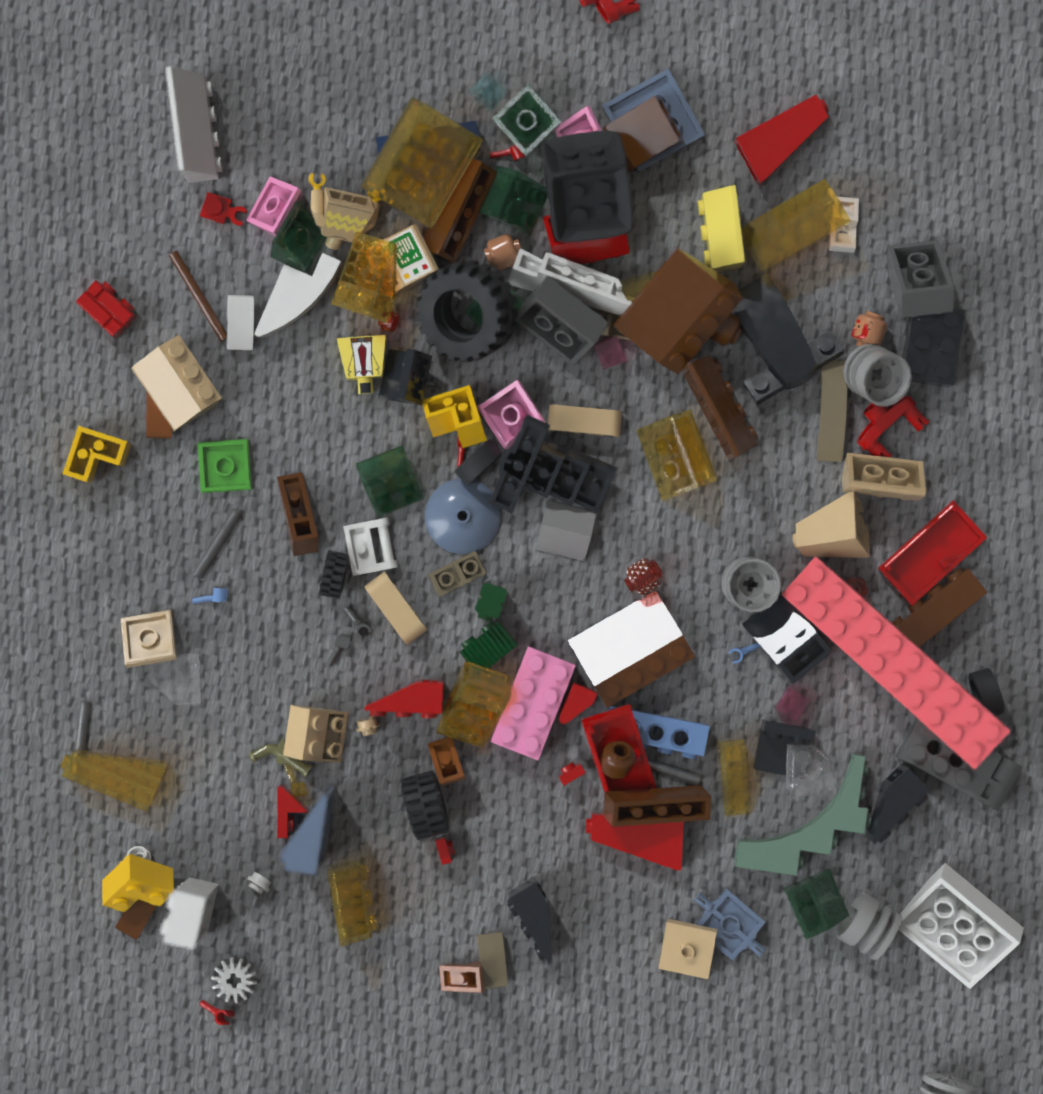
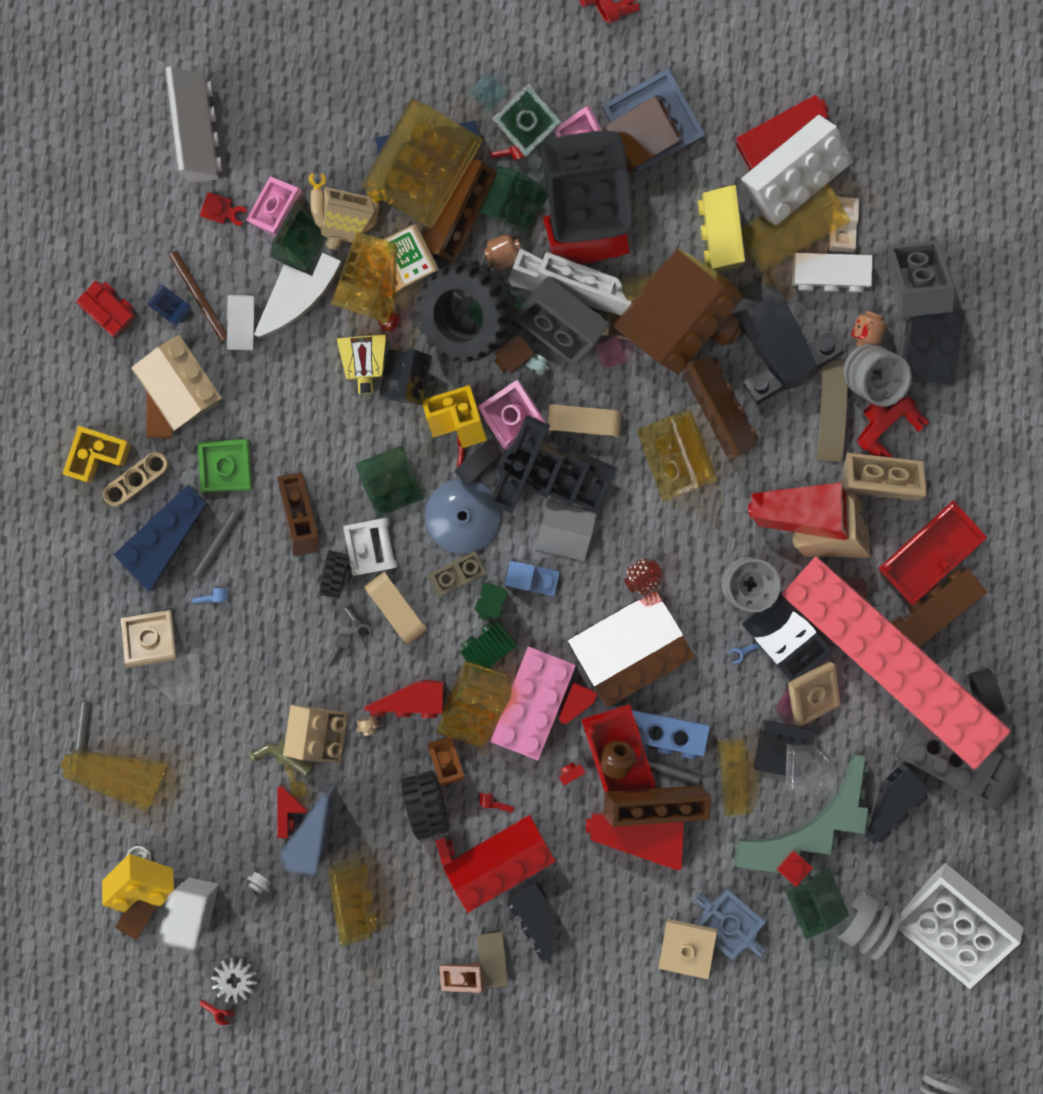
none -> tan beam [103,453,170,507]
none -> dark blue wedge [113,485,209,592]
none -> dark blue bracket [147,285,191,326]
none -> red slope [443,814,556,913]
none -> red hand [479,793,514,813]
none -> reddish brown brick [494,334,534,374]
none -> medium blue slope [505,561,559,596]
none -> light aqua plate [525,354,550,376]
none -> white brick [741,115,853,226]
none -> red slope [748,483,848,540]
none -> red plate [776,850,813,887]
none -> tan plate [788,661,841,727]
none -> white brick [792,253,872,293]

